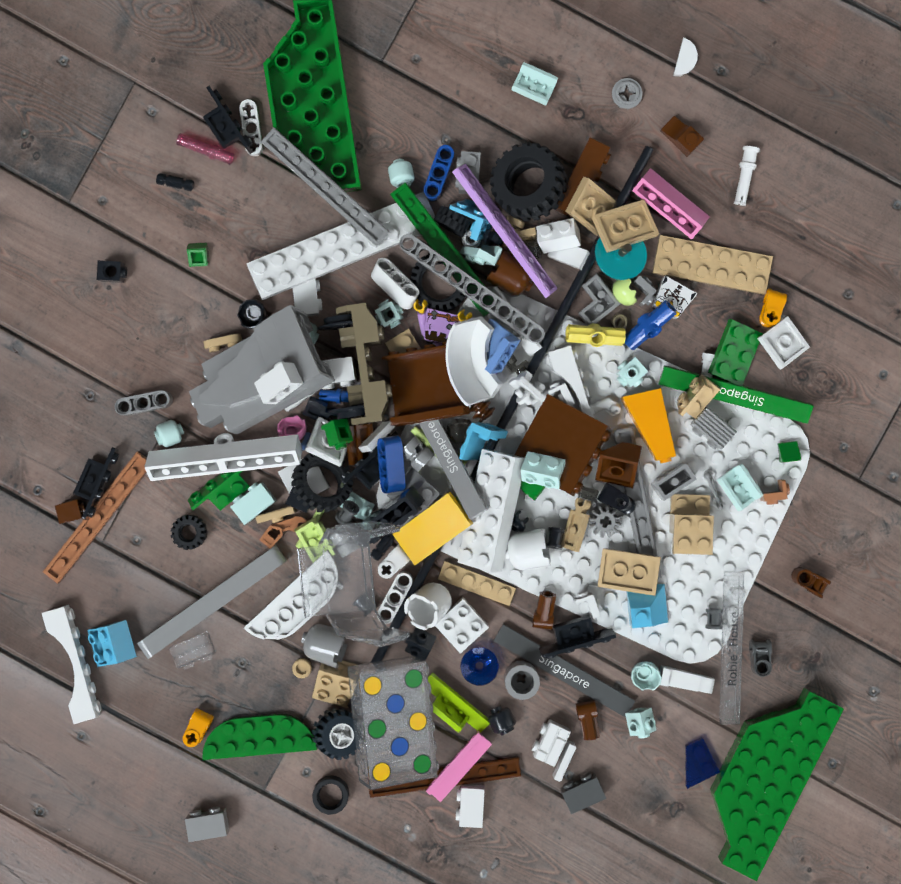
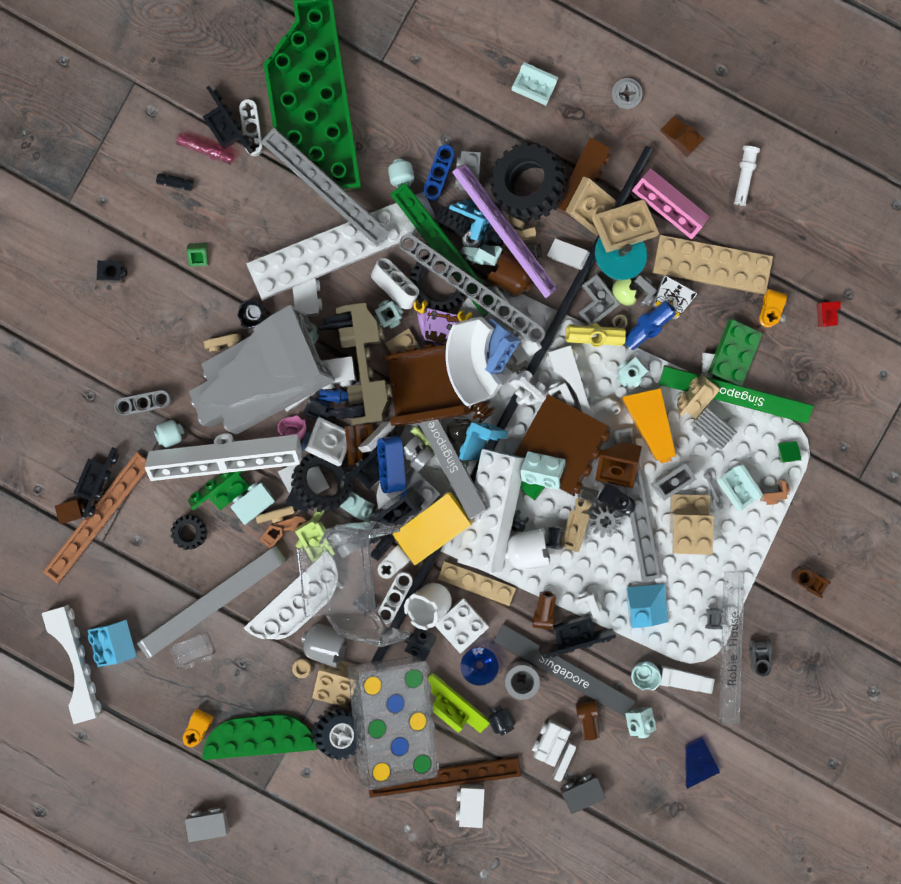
white brick [254,361,304,404] -> none
black tyre [312,775,349,815] -> none
green brick [321,419,353,450] -> none
dark grey bush [335,500,359,526] -> none
bright pink fence [426,731,492,802] -> none
white brick [536,218,581,254] -> none
tan plate [598,548,661,596] -> none
white tile [673,37,698,77] -> none
green brick [710,688,844,881] -> none
white plate [757,316,810,369] -> none
none -> red panel [816,301,841,327]

